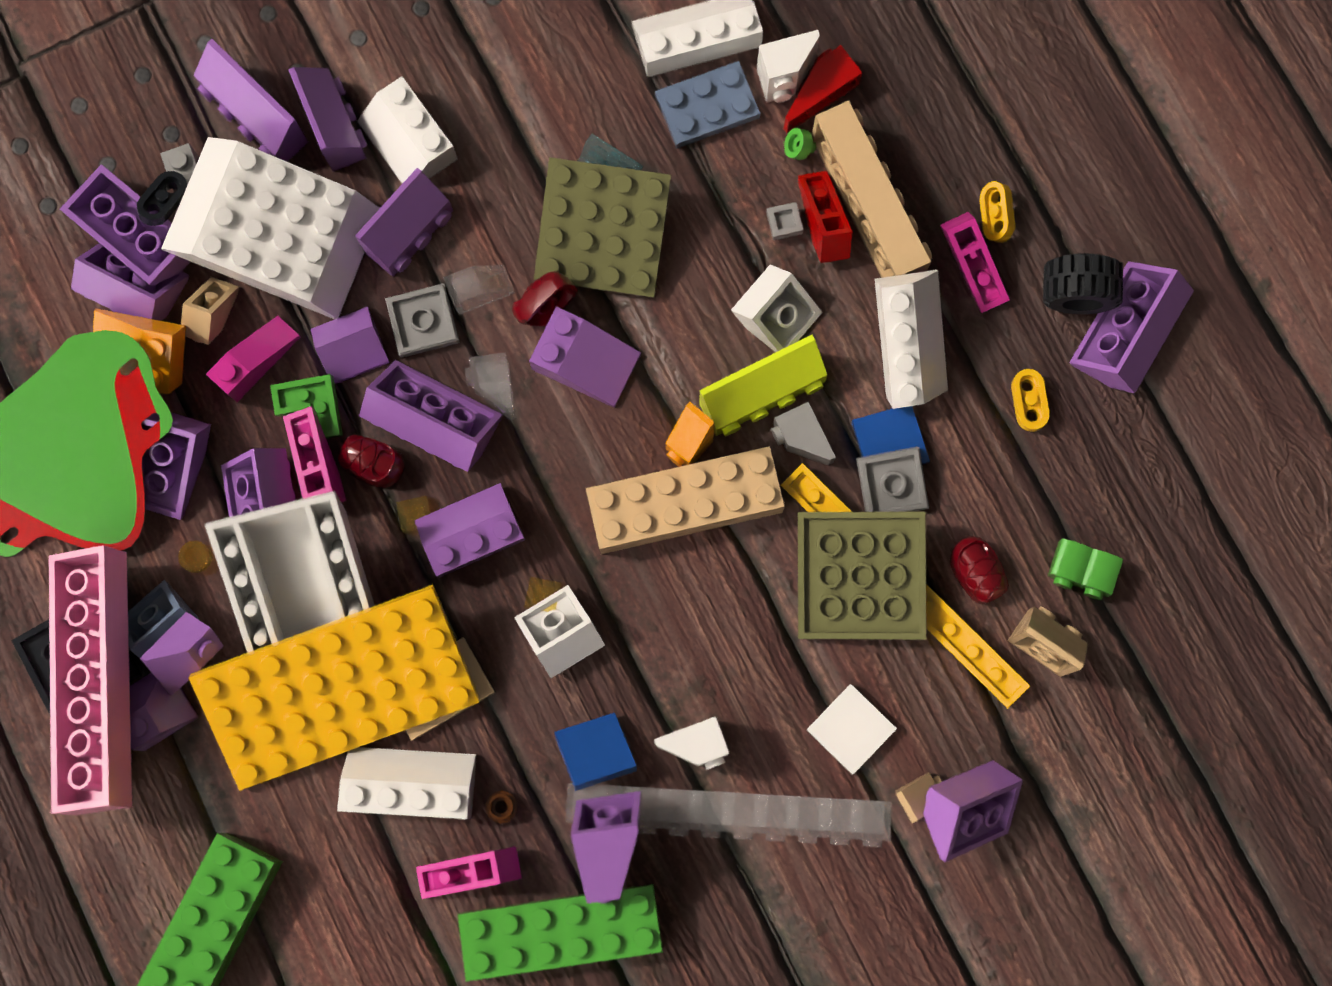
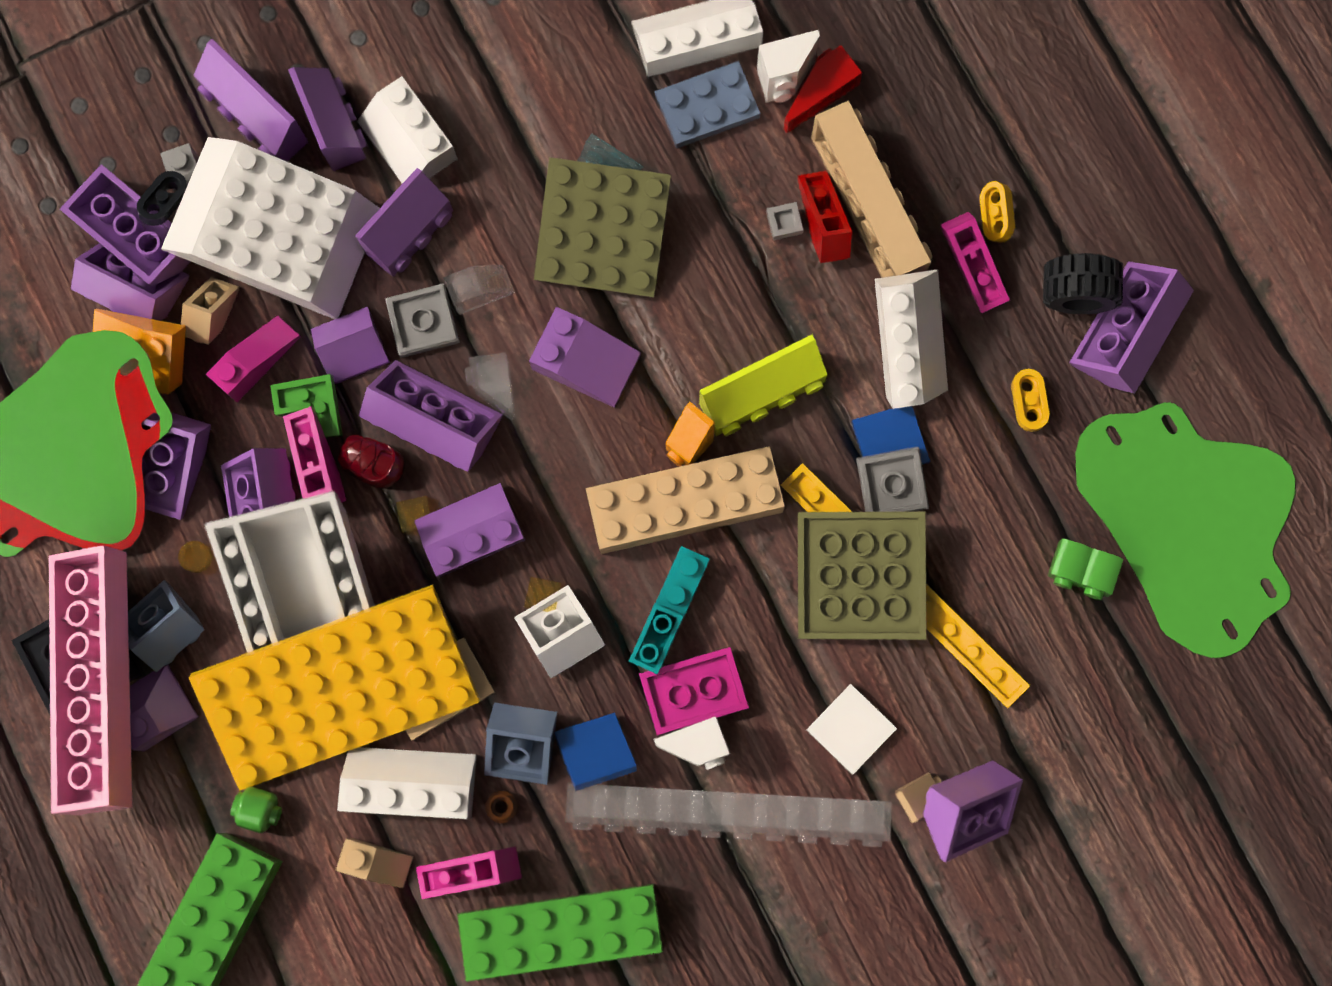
medium lavender slope [140,612,224,696] -> none
dark red piece [512,271,578,327] -> none
medium lavender slope [571,791,642,904] -> none
white slope [731,265,822,352] -> none
light grey slope [771,402,836,466] -> none
bright green tile [784,128,816,160] -> none
dark red piece [949,536,1009,604] -> none
tan slope [1007,607,1088,677] -> none
none -> bright green head [231,787,282,833]
none -> tan slope [336,838,414,888]
none -> sand blue slope [484,703,557,785]
none -> teal slope [629,546,710,675]
none -> dark pink plate [639,647,749,736]
none -> bright green piece [1075,402,1295,658]

